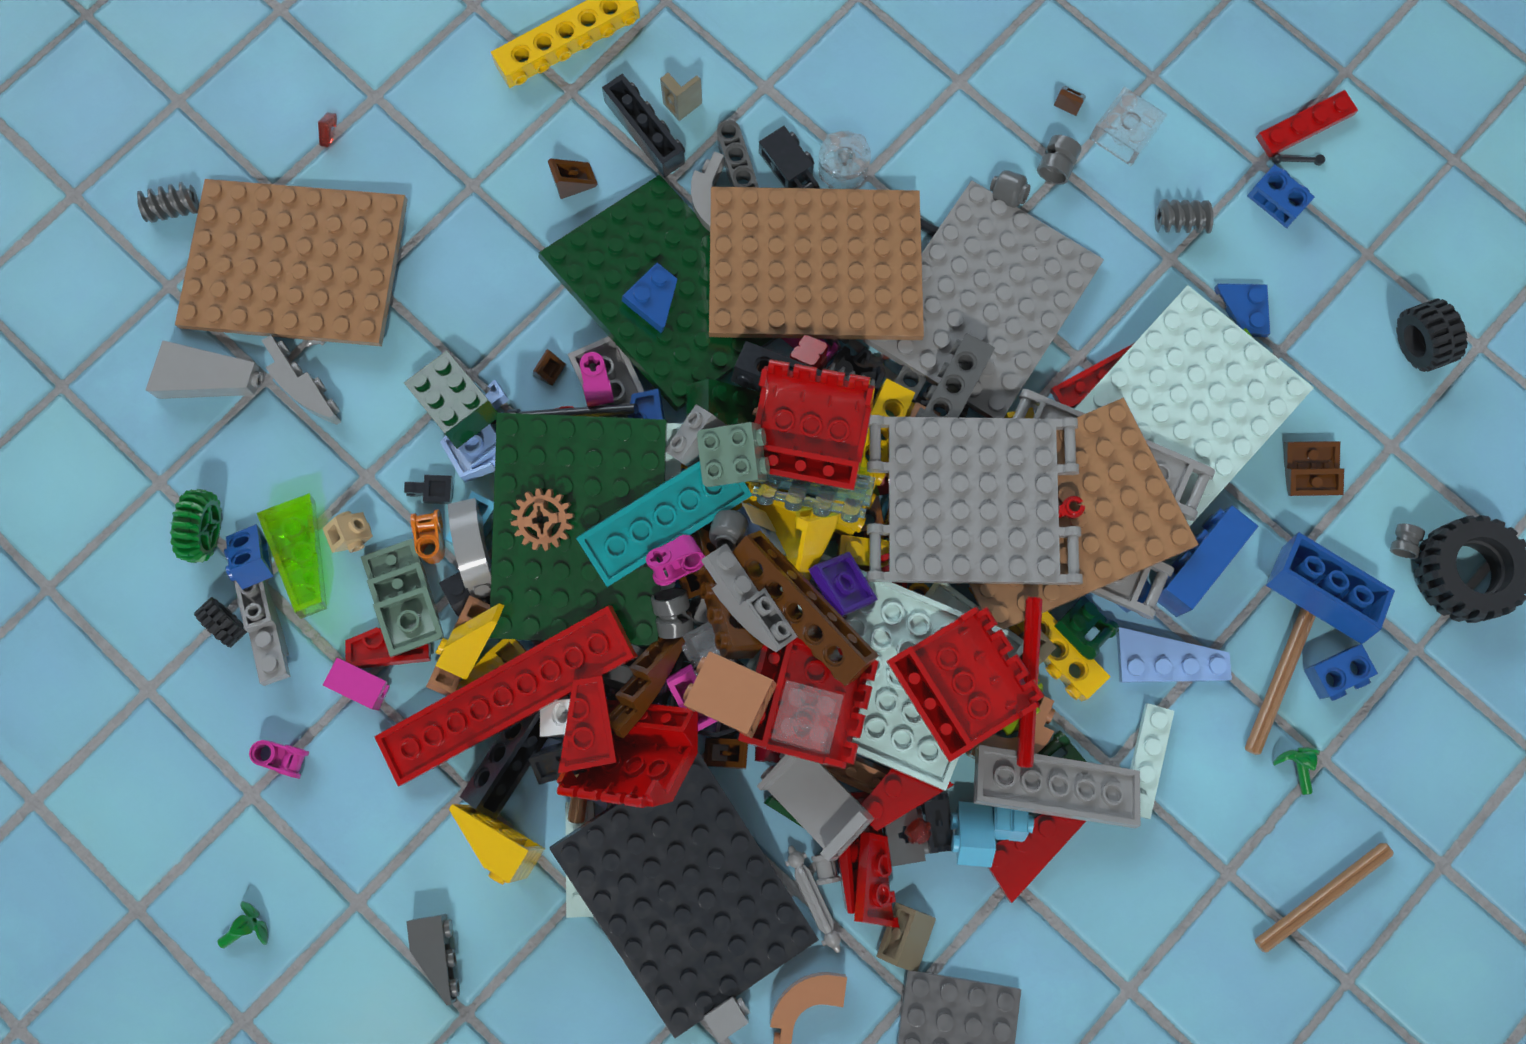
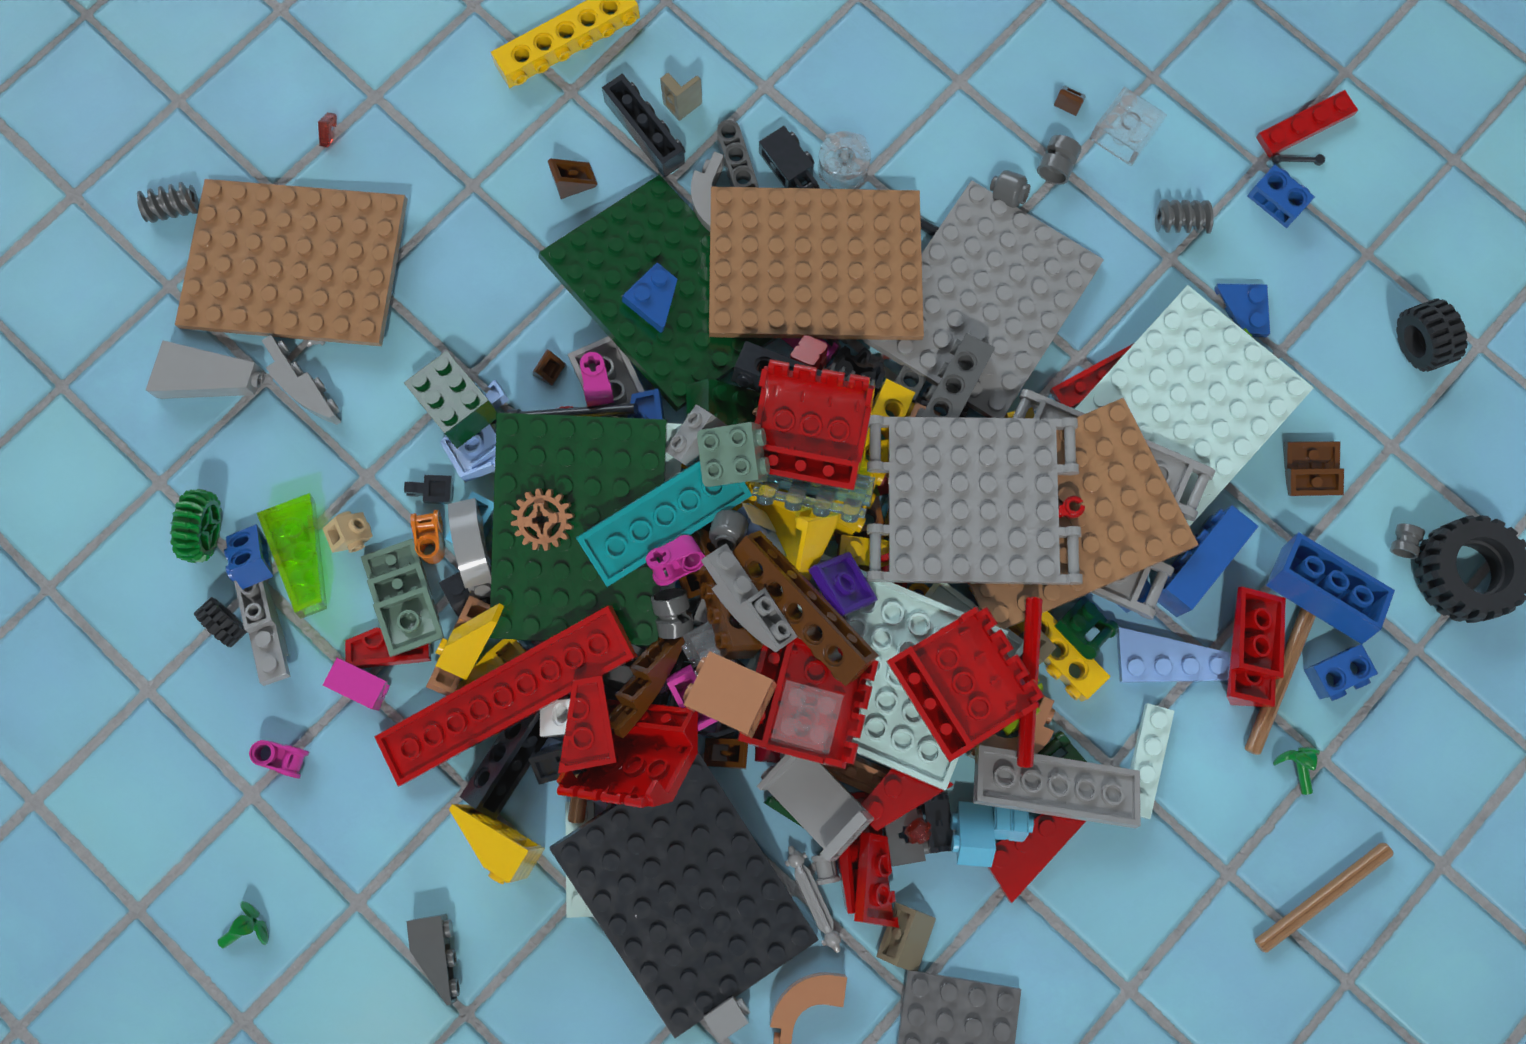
none -> red slope [1227,586,1286,707]

